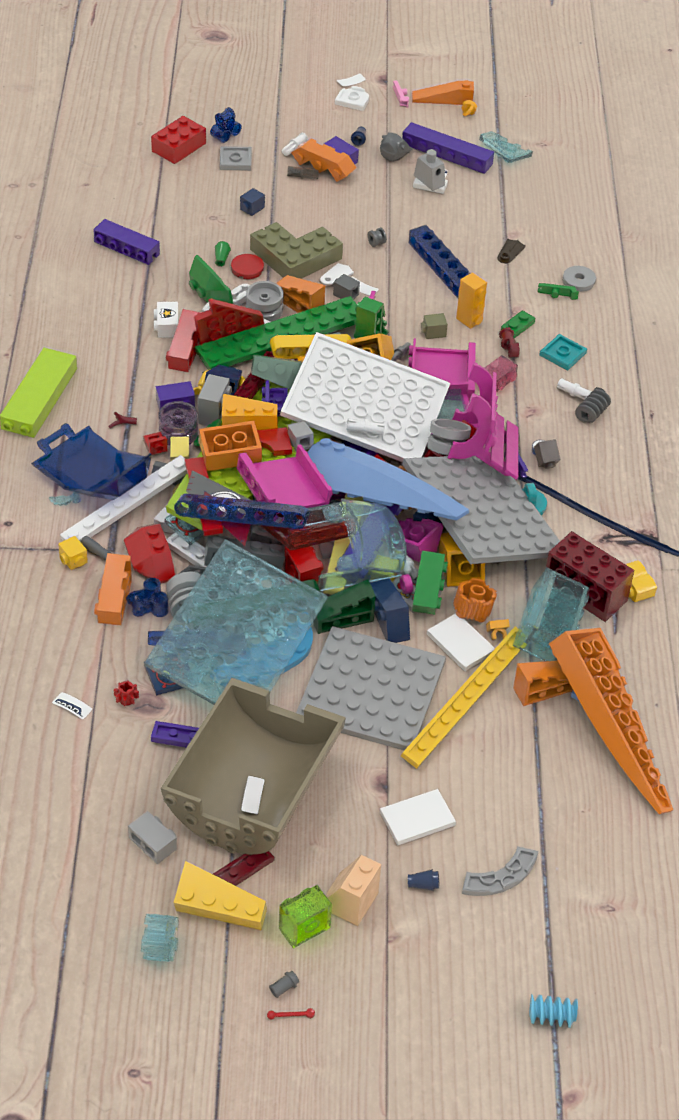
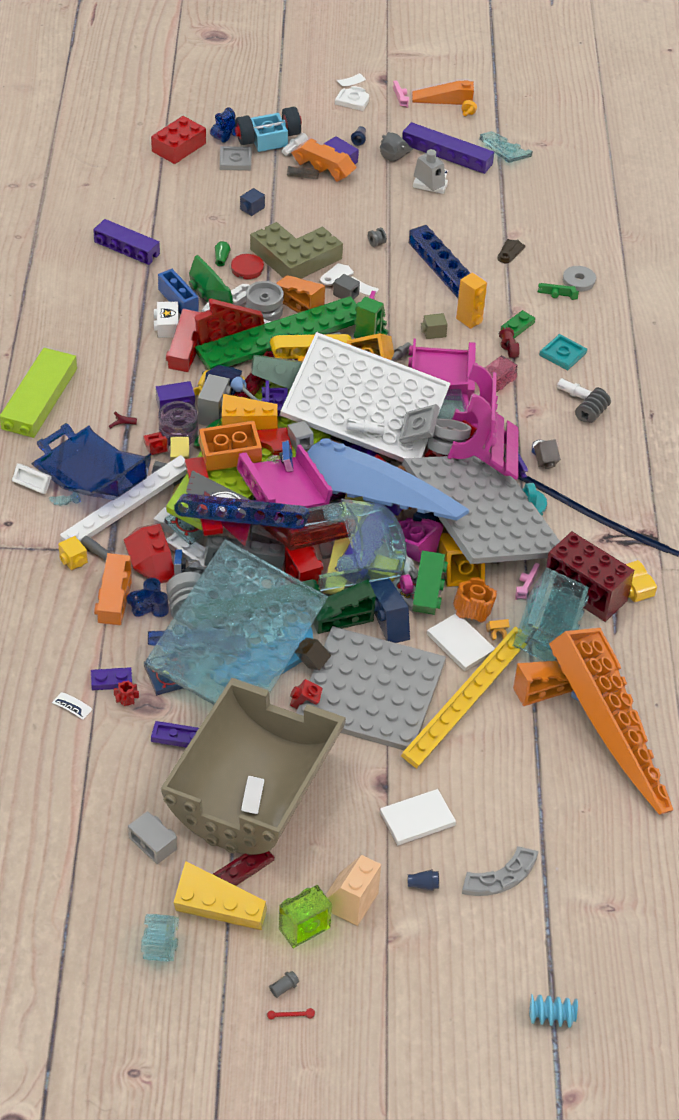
none -> white tile [12,463,52,494]
none -> dark purple plate [91,667,132,691]
none -> blue brick [158,268,199,314]
none -> piece [174,549,200,575]
none -> medium blue hinge [231,377,262,401]
none -> brick [235,106,302,152]
none -> piece [267,441,293,472]
none -> red bracket [290,679,323,709]
none -> dark brown brick [295,637,331,671]
none -> light grey tile [399,404,440,444]
none -> bright pink piece [515,563,540,600]

